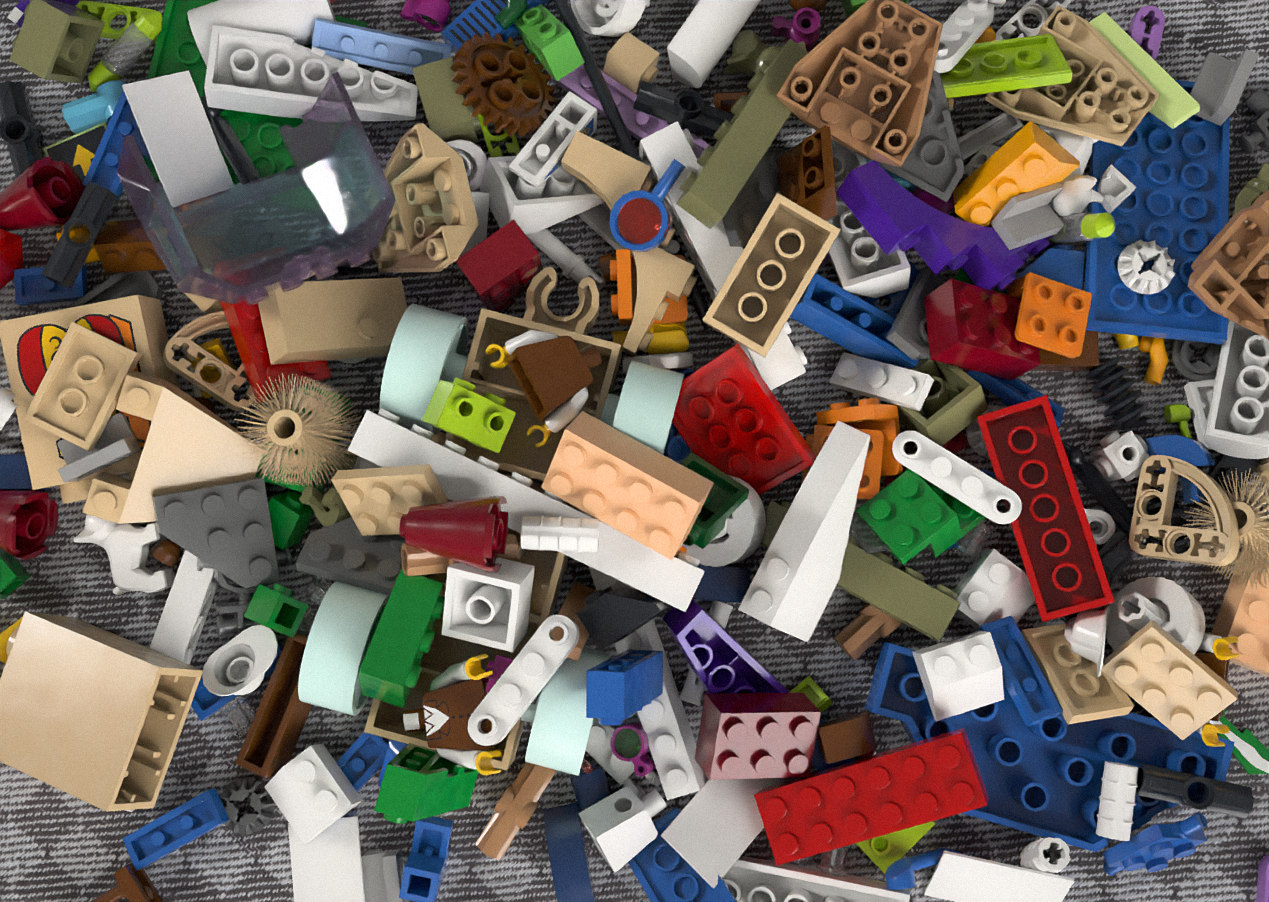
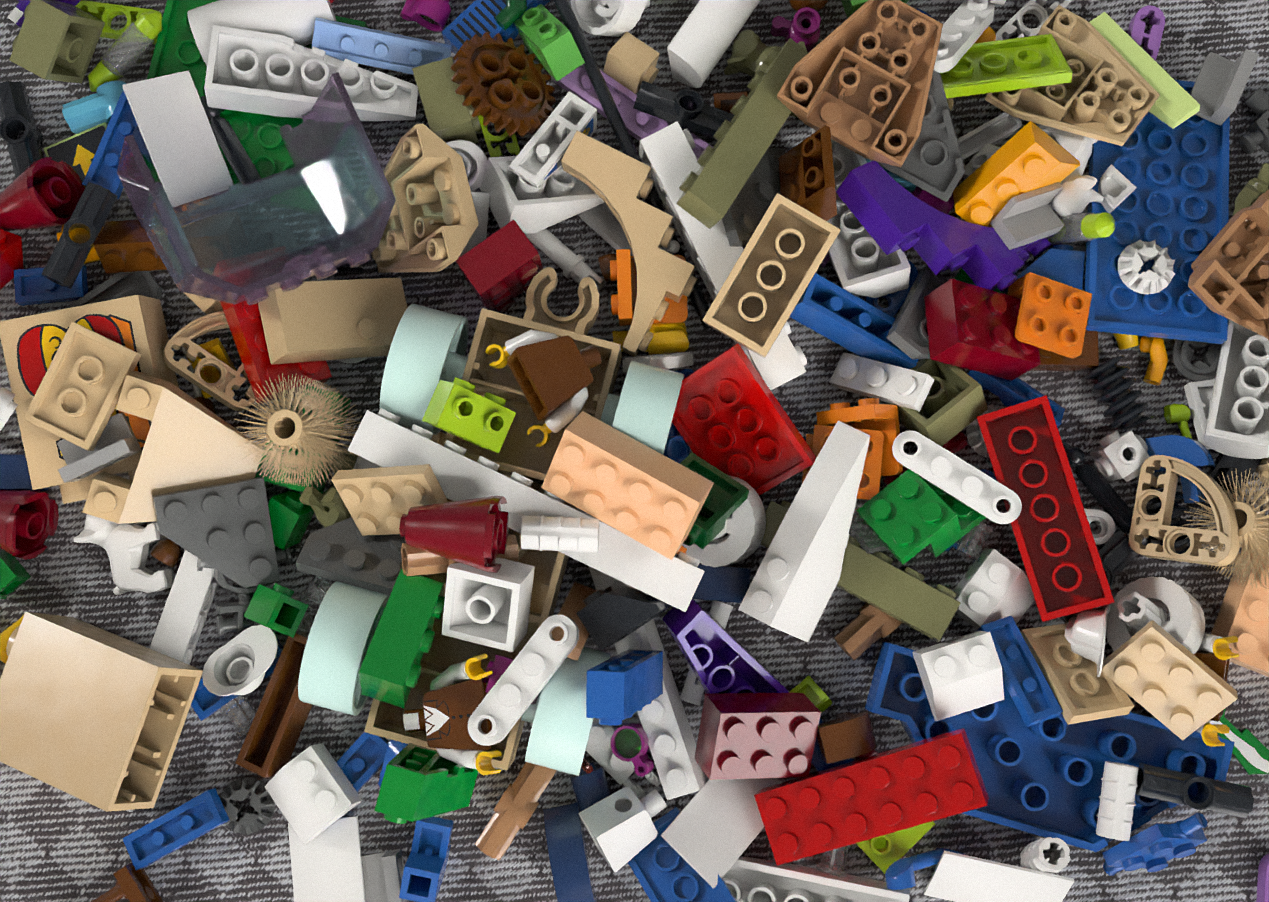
piece [609,159,685,252] -> none

